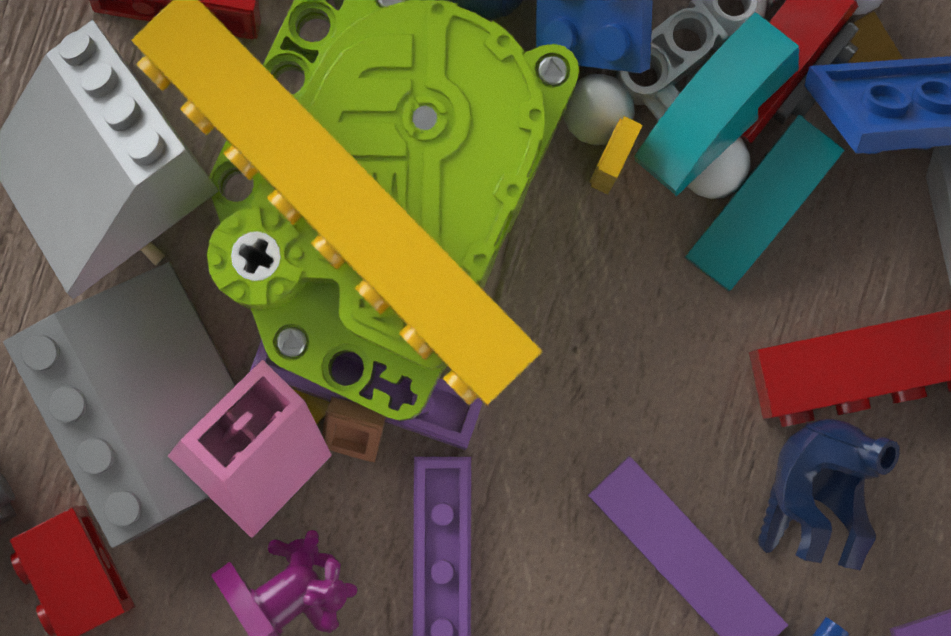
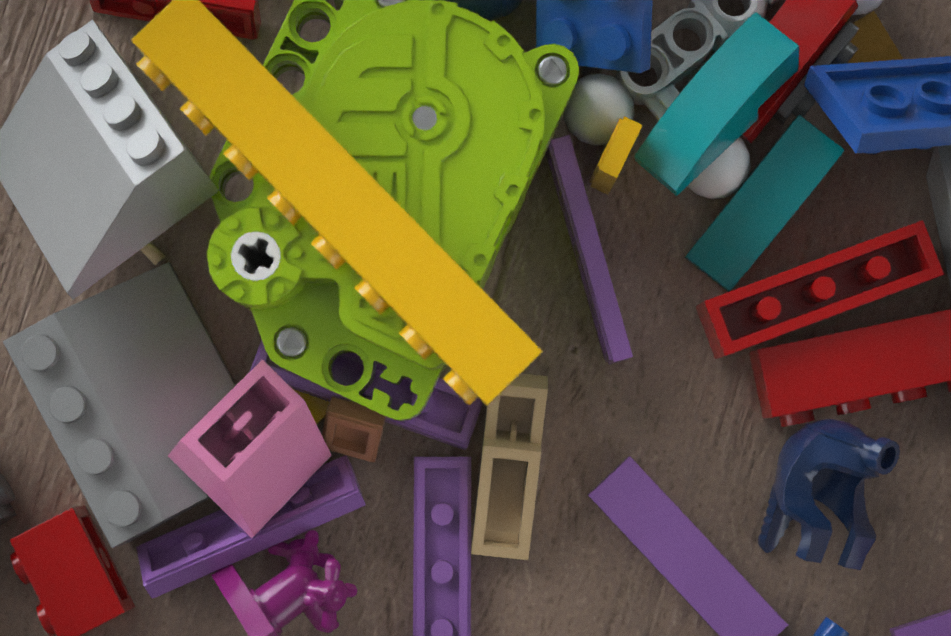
none -> medium lavender tile [136,455,366,599]
none -> tan slope [471,373,548,560]
none -> medium lavender tile [545,135,633,365]
none -> red brick [695,220,944,359]

